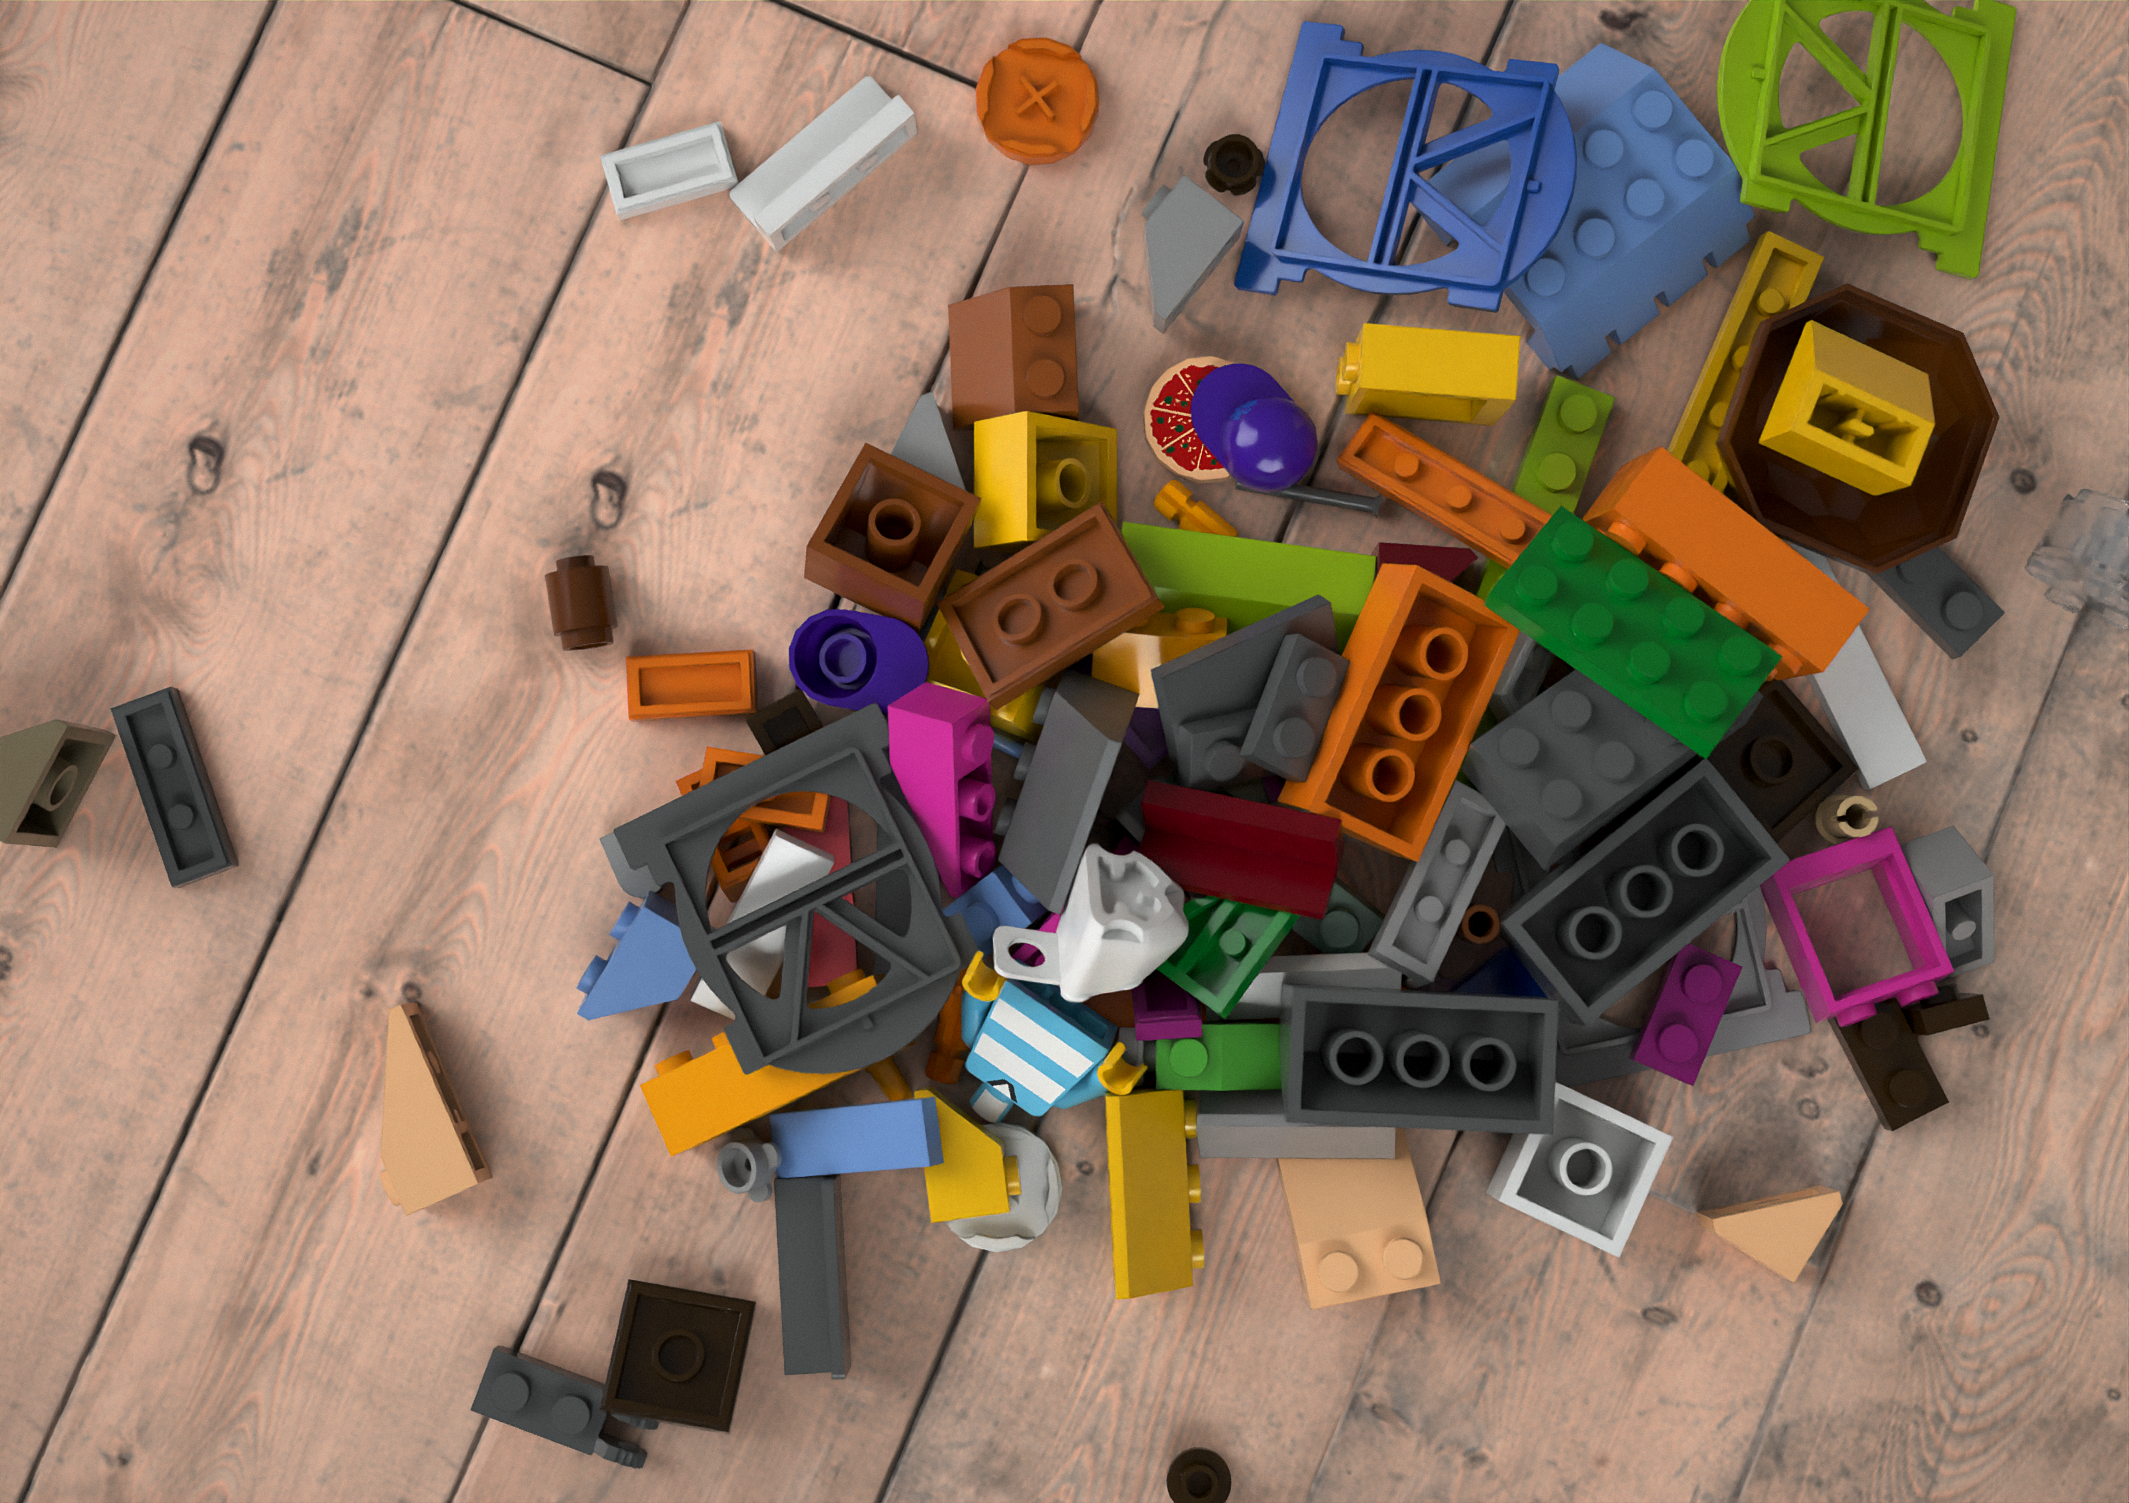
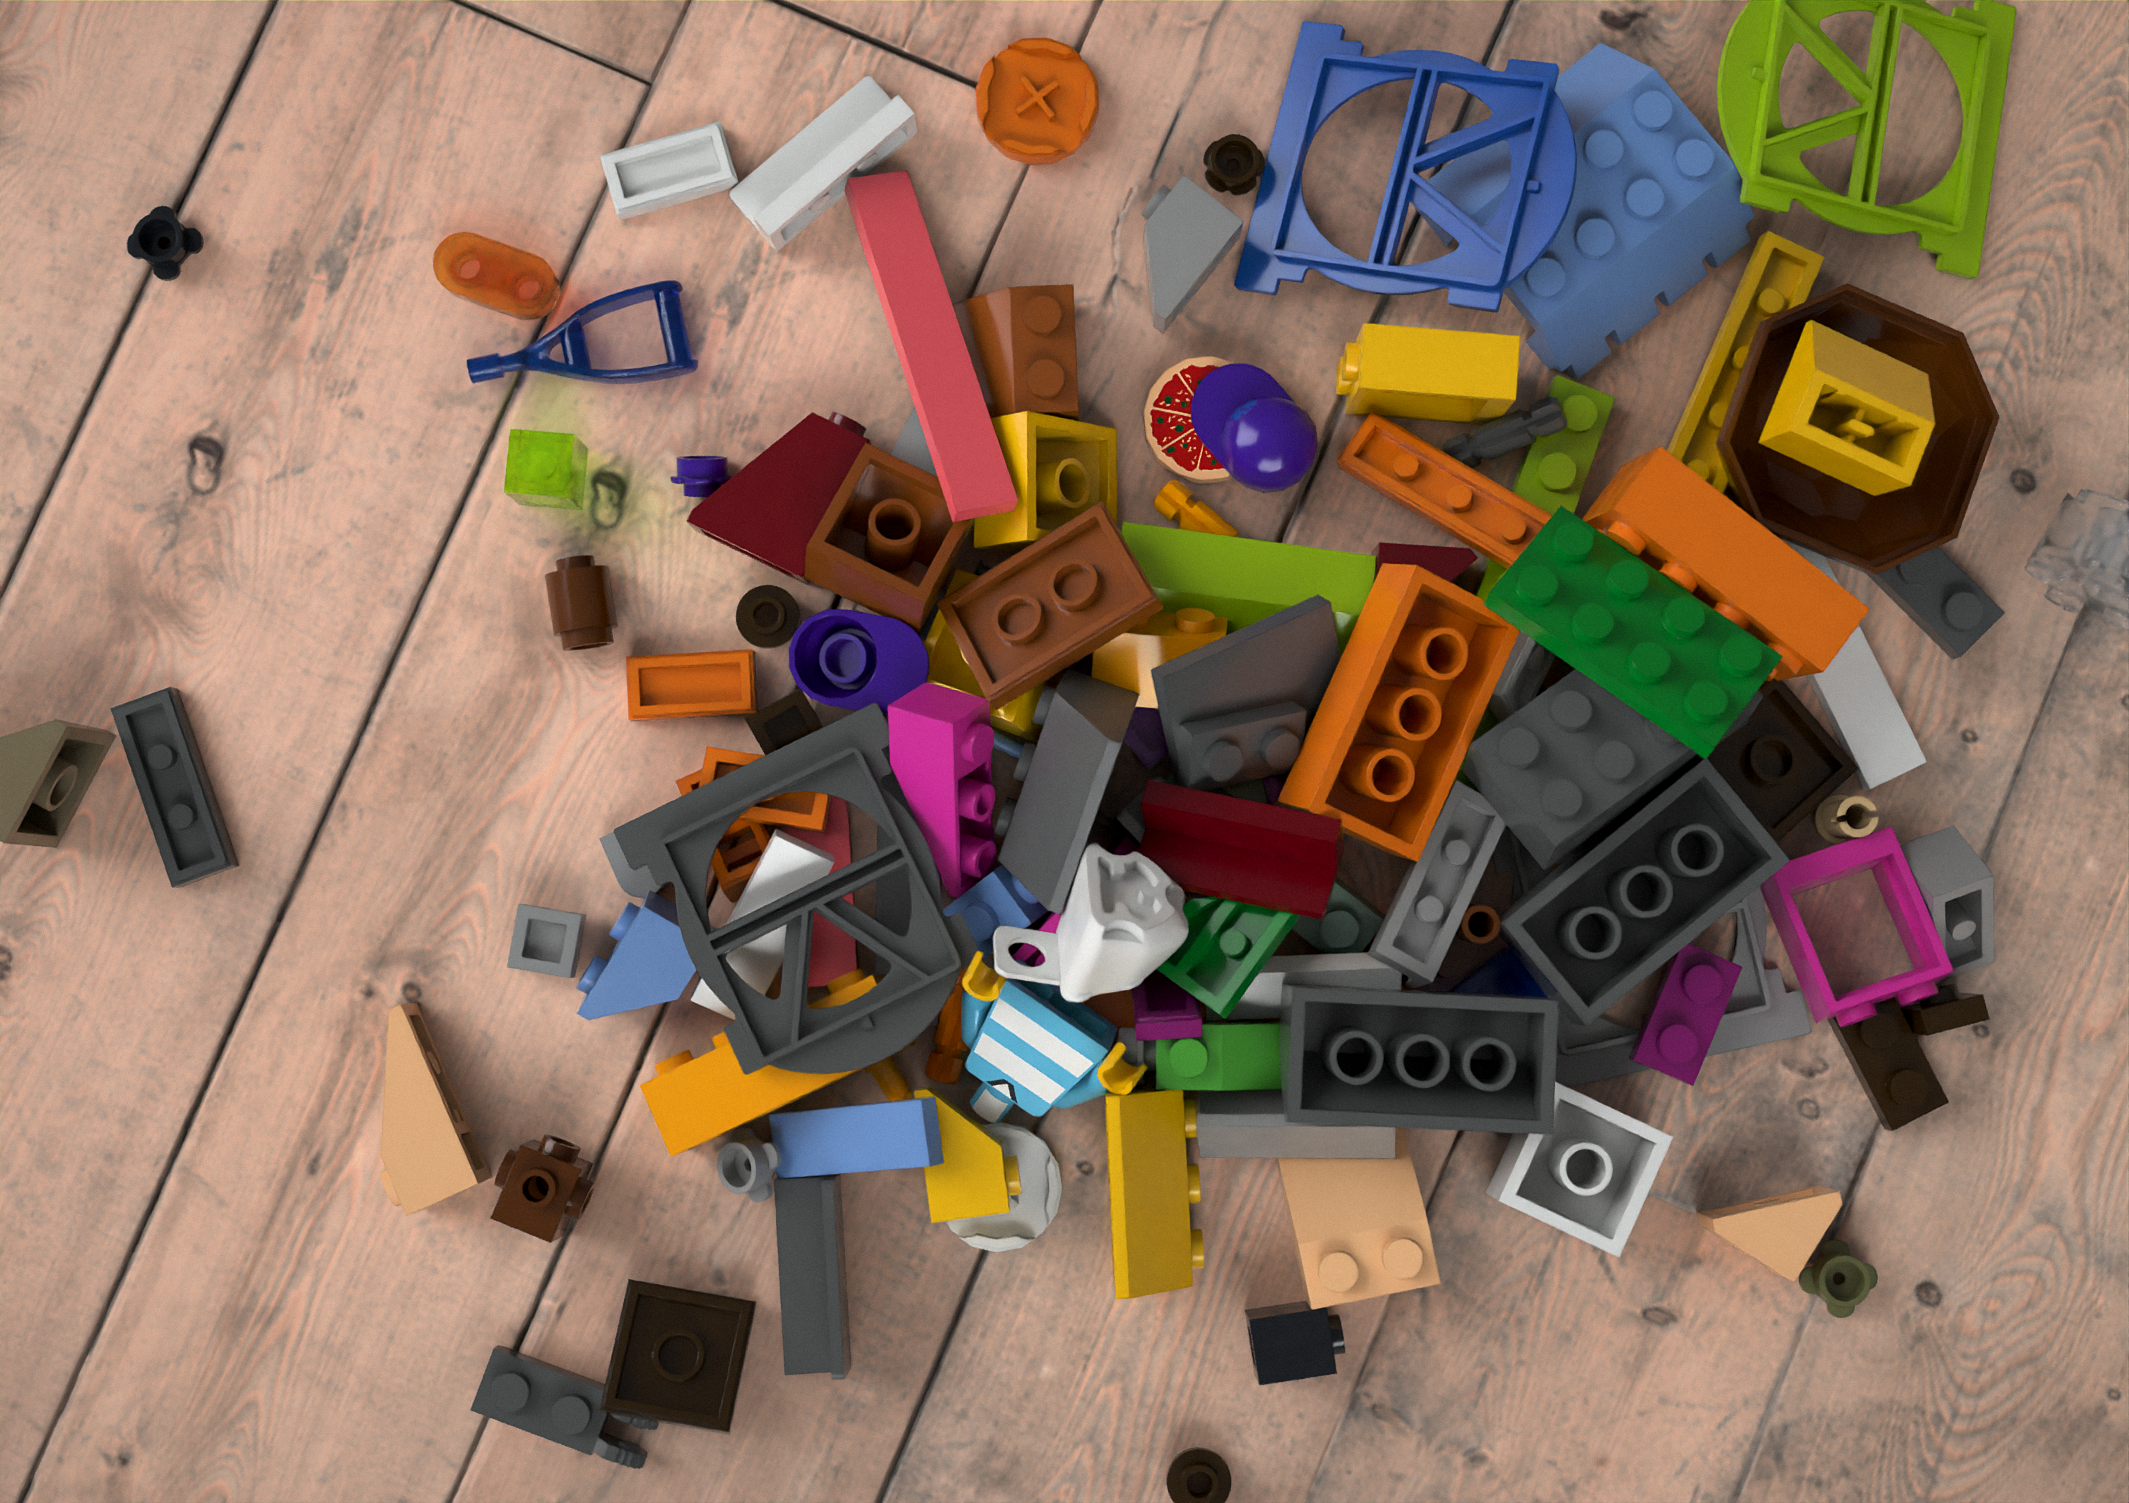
dark grey piece [1235,480,1381,518] -> none
dark grey plate [1239,633,1351,782] -> none
none -> black plate [127,206,204,281]
none -> clear orange plate [433,232,560,321]
none -> clear blue piece [467,280,698,384]
none -> reddish brown brick [490,1134,595,1243]
none -> clear neon green brick [504,429,588,510]
none -> light grey plate [507,904,586,978]
none -> dark purple plate [671,456,733,497]
none -> dark red slope [687,412,872,585]
none -> dark brown plate [736,585,800,649]
none -> coral tile [844,170,1018,522]
none -> black brick [1245,1301,1345,1386]
none -> dark grey axle [1443,397,1567,468]
none -> olive plate [1799,1239,1878,1318]

